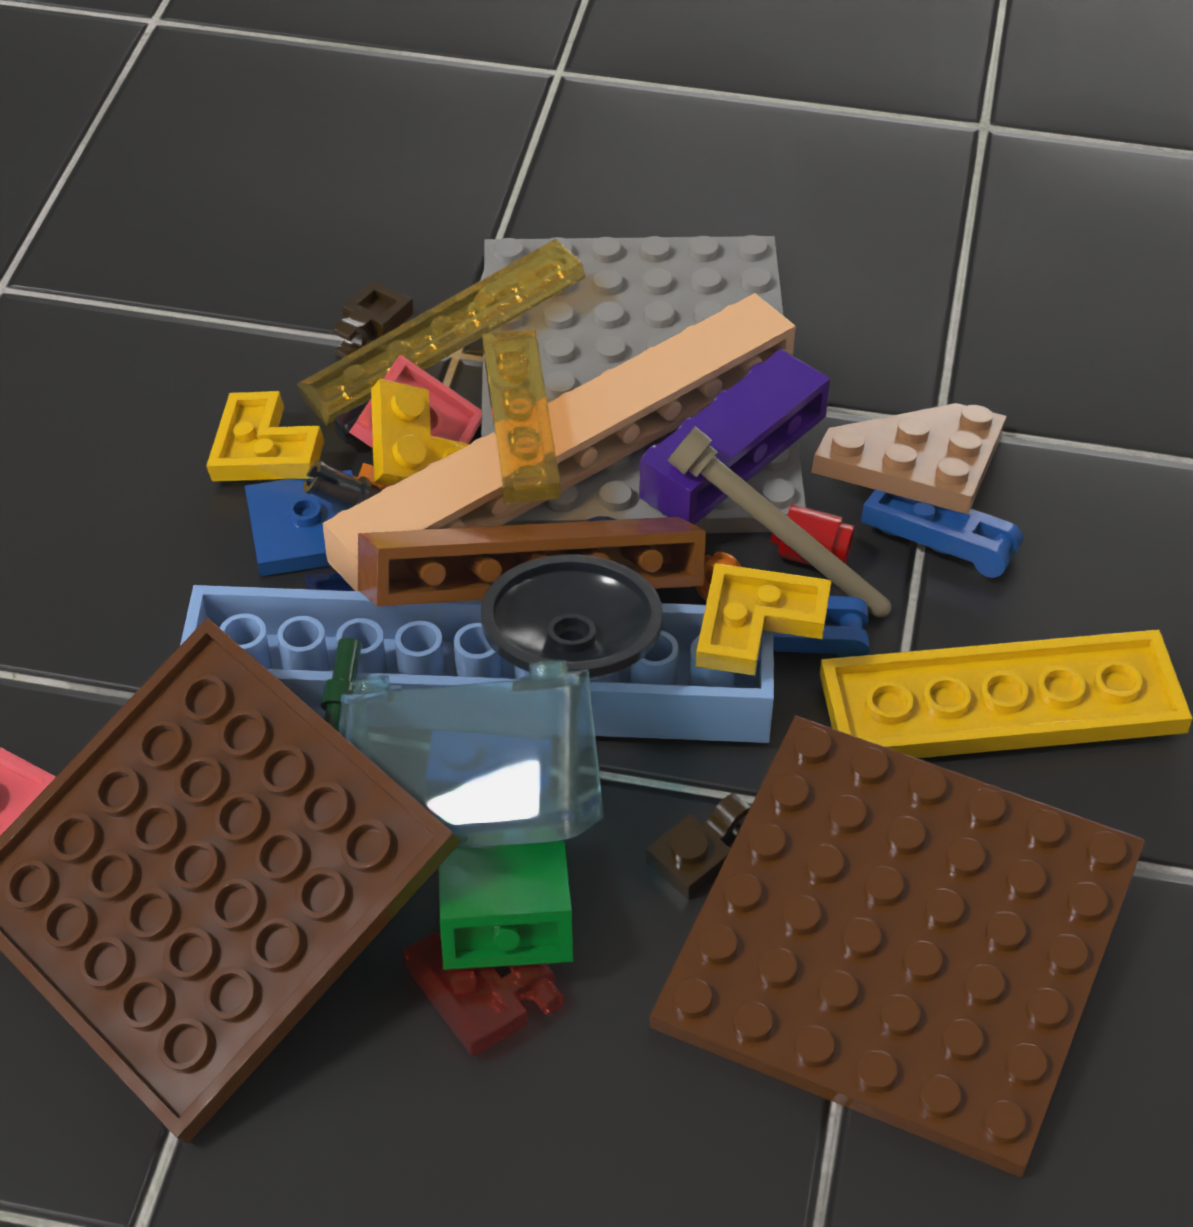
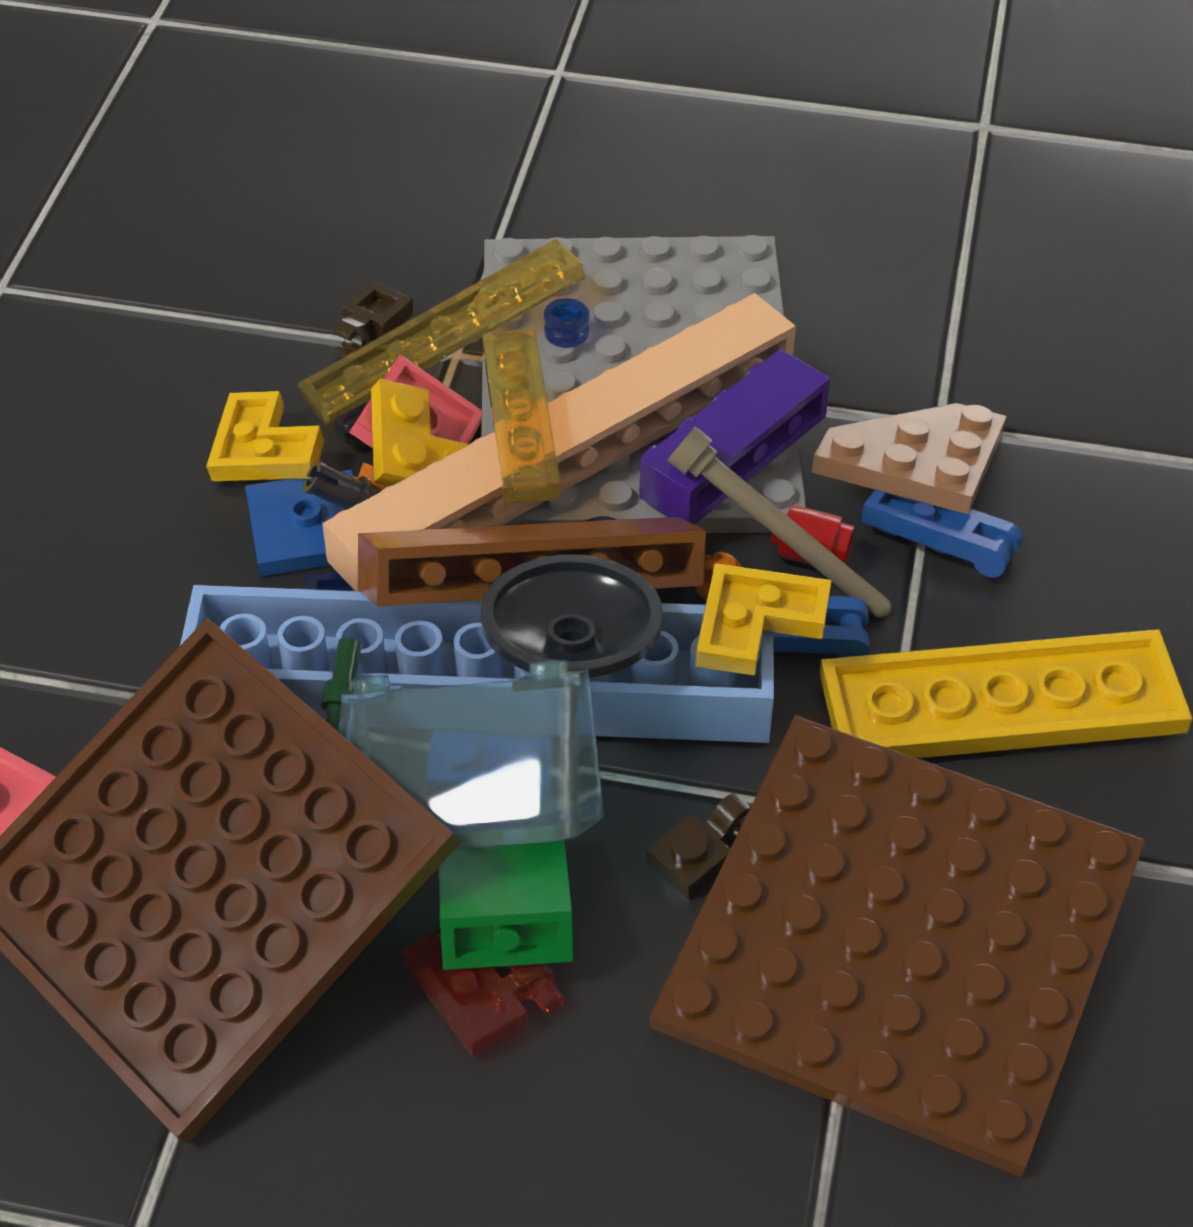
none -> clear blue bush [544,298,590,348]

